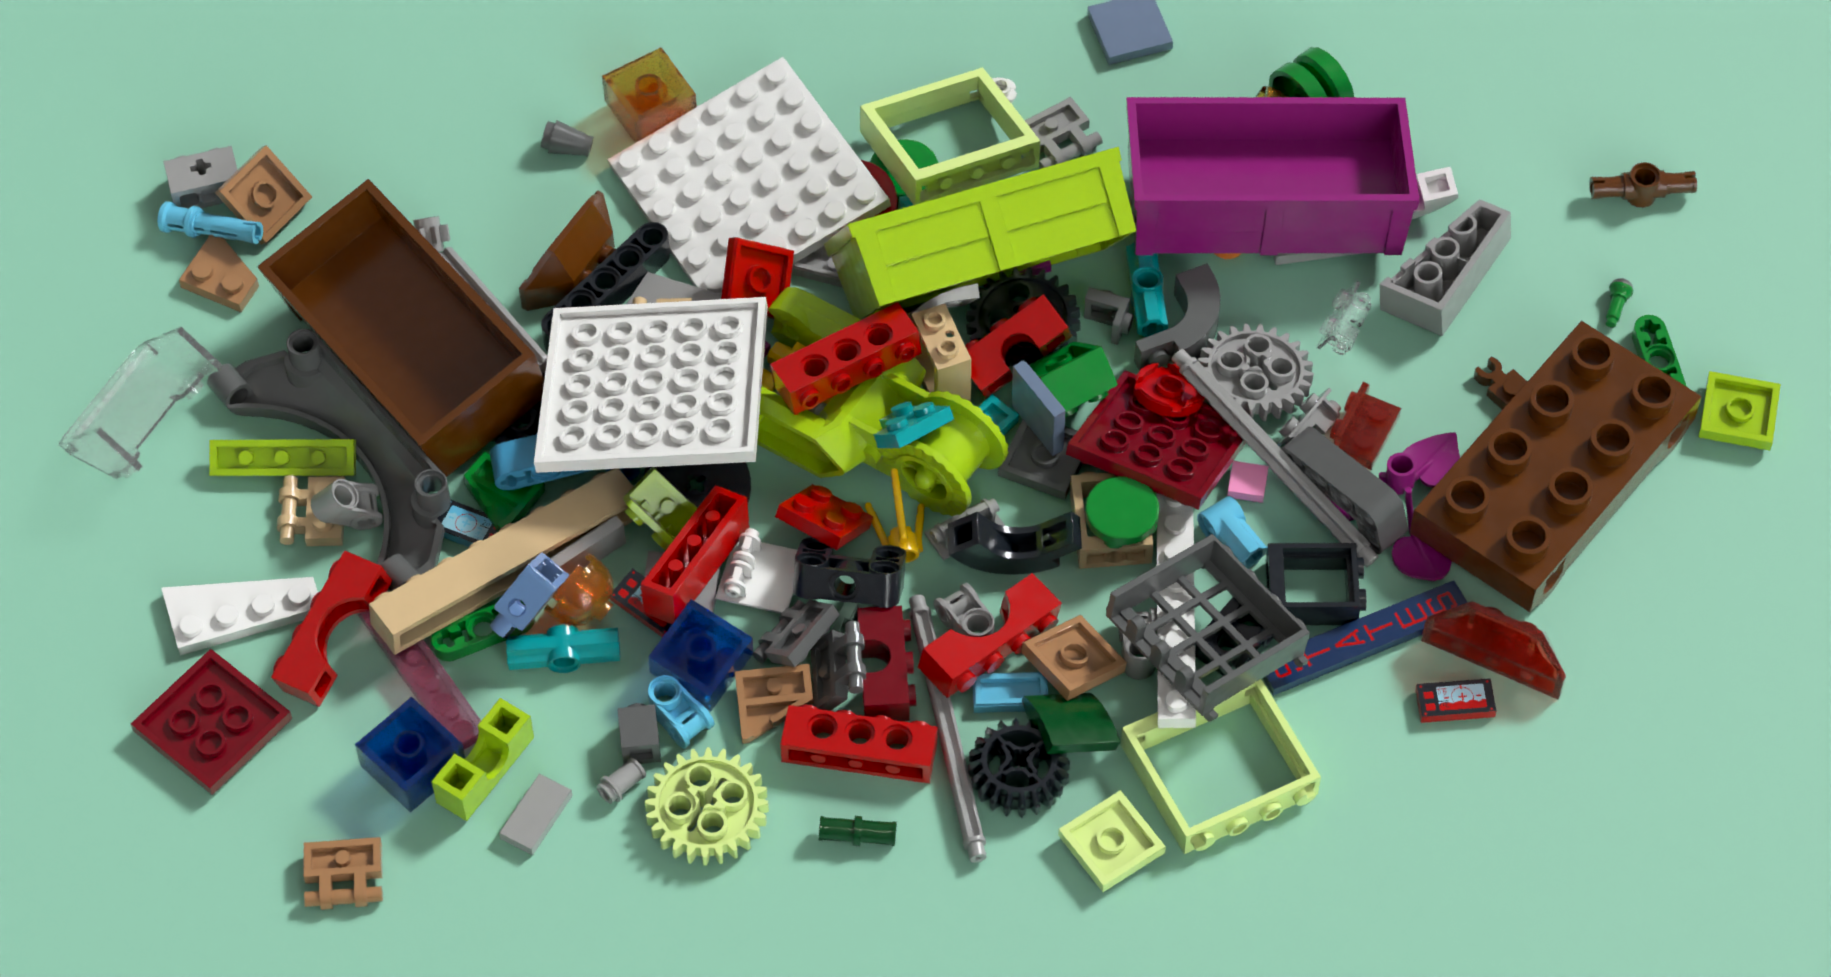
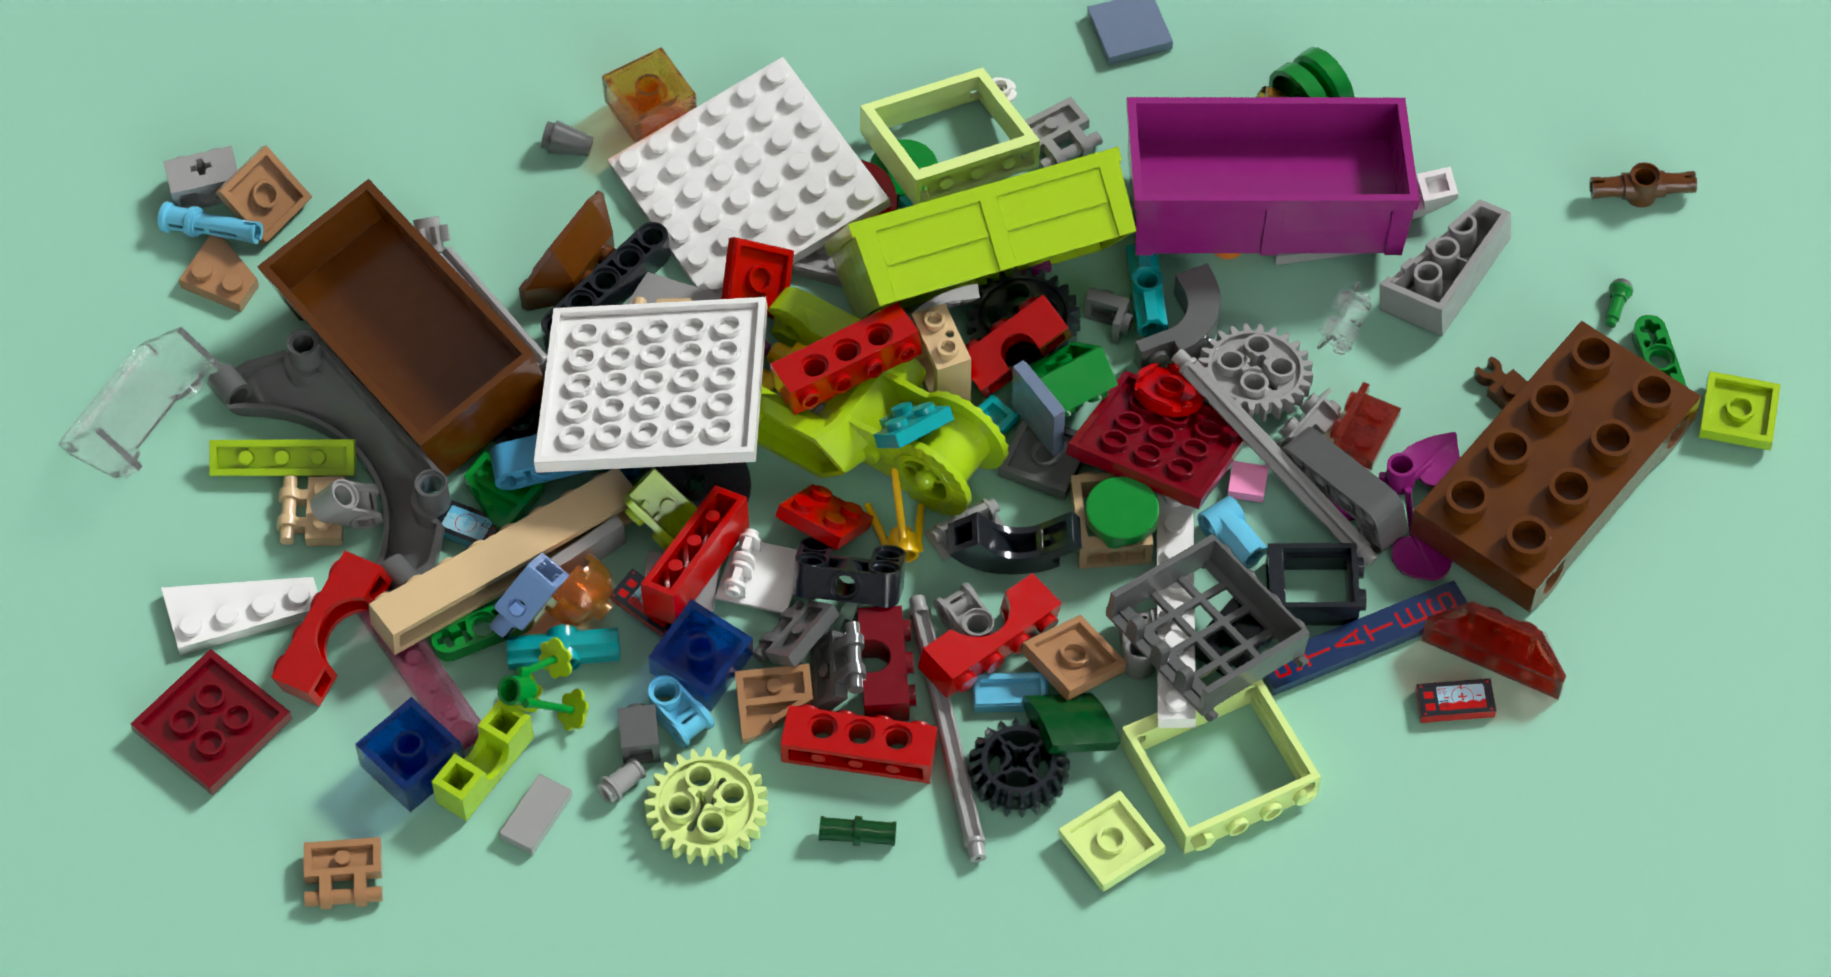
none -> plant [498,637,589,731]

